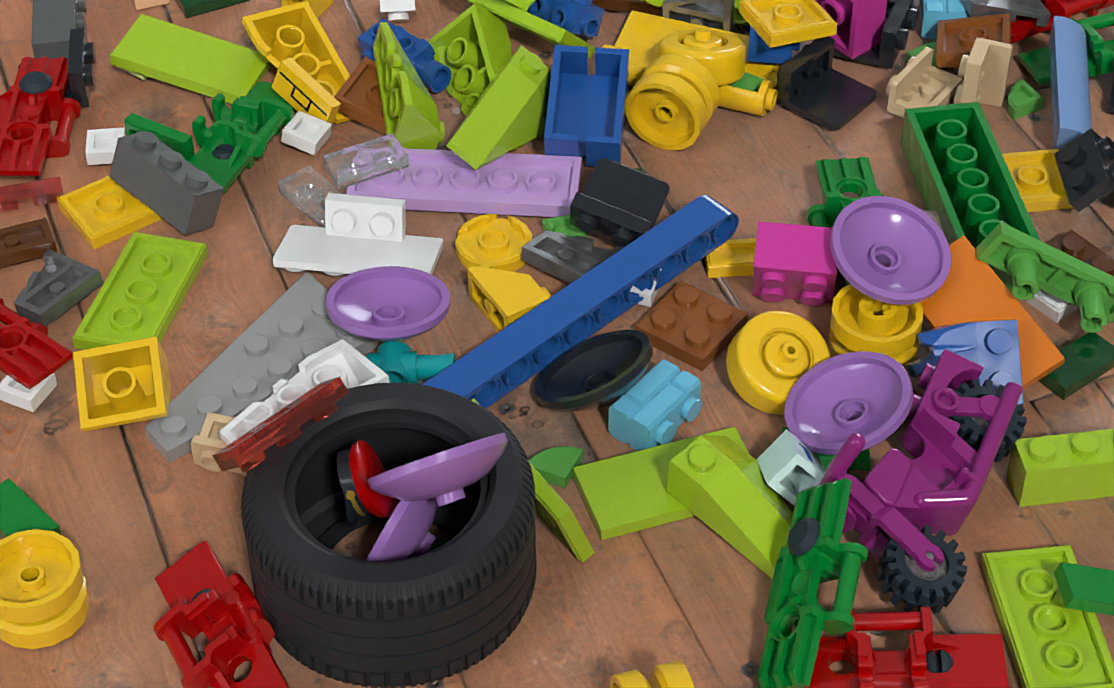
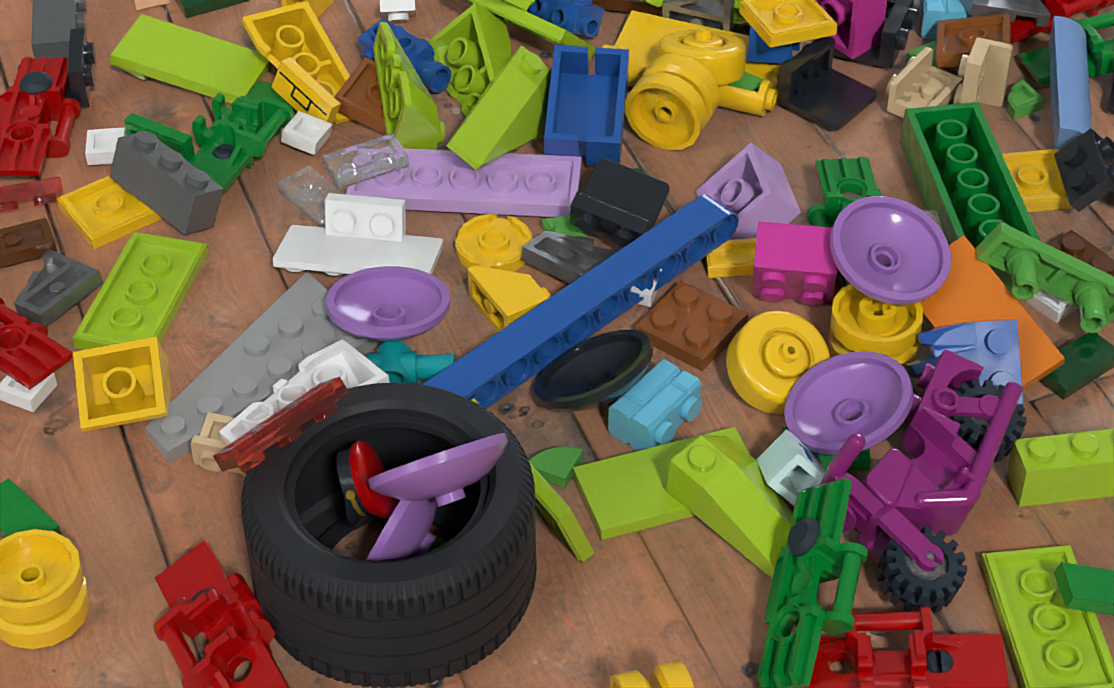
none -> lavender slope [696,143,801,240]

